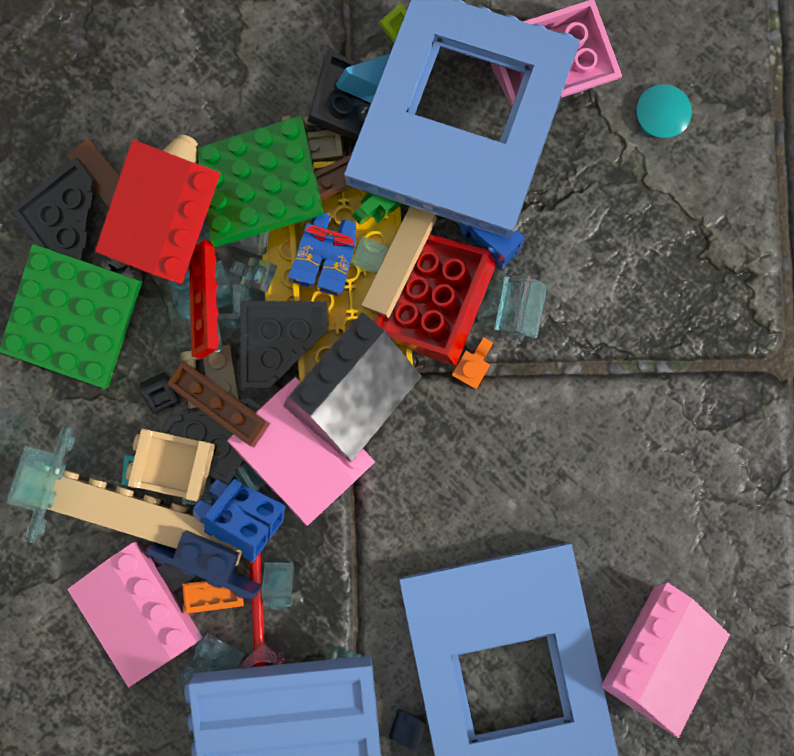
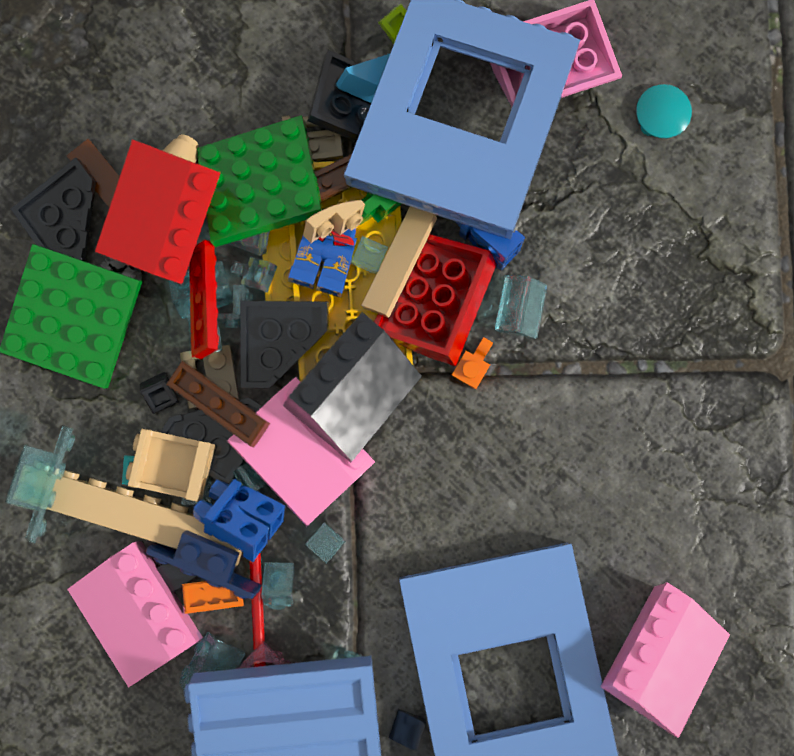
none -> tan slope [303,200,365,243]
none -> clear light blue tile [305,522,346,564]

